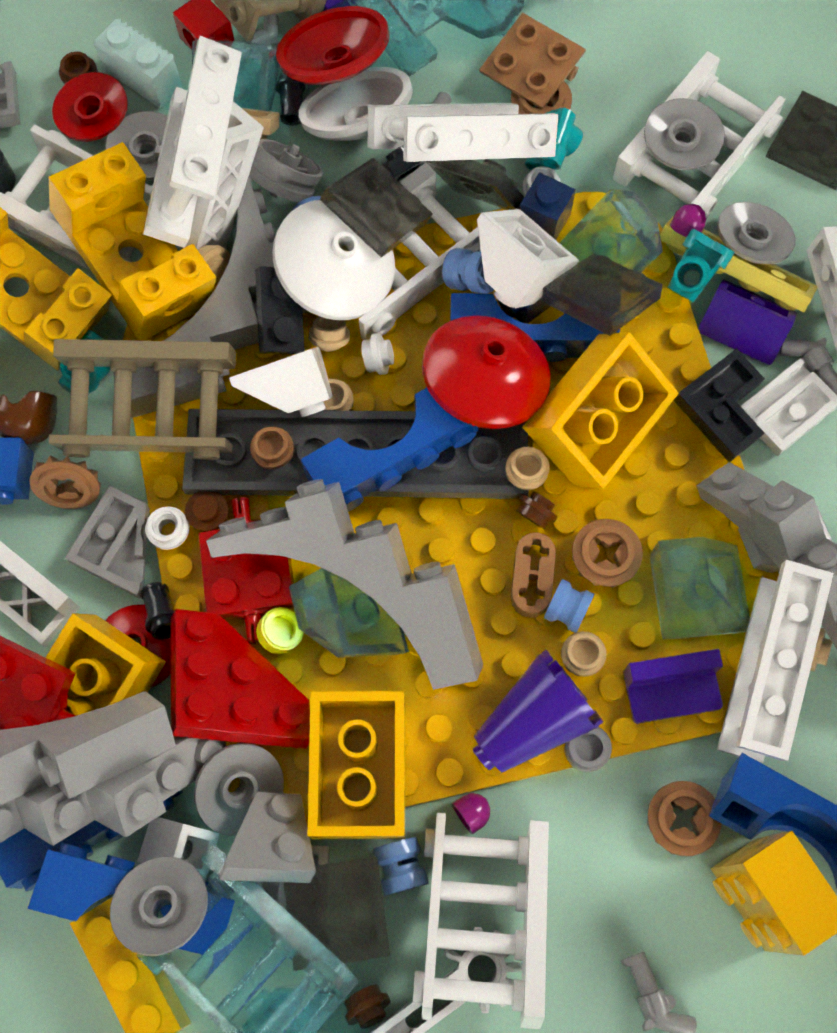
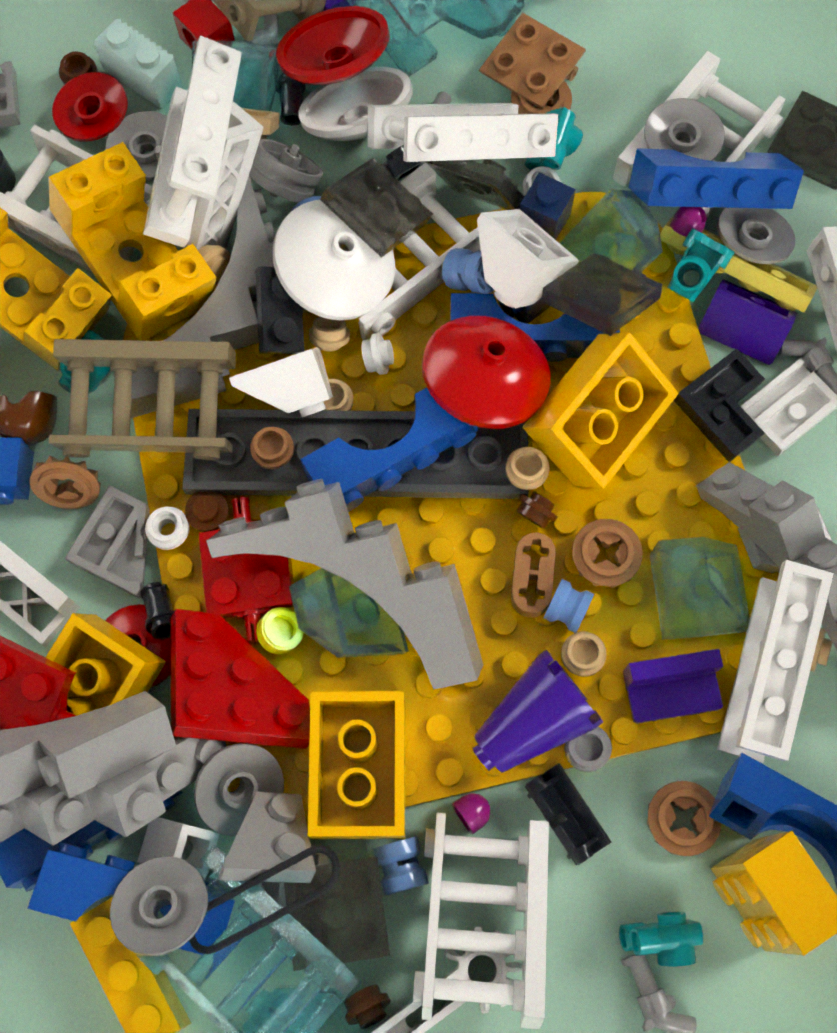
none -> black piece [189,845,340,954]
none -> black hinge [525,763,612,865]
none -> teal plate [619,912,703,967]
none -> blue arch [628,148,804,209]

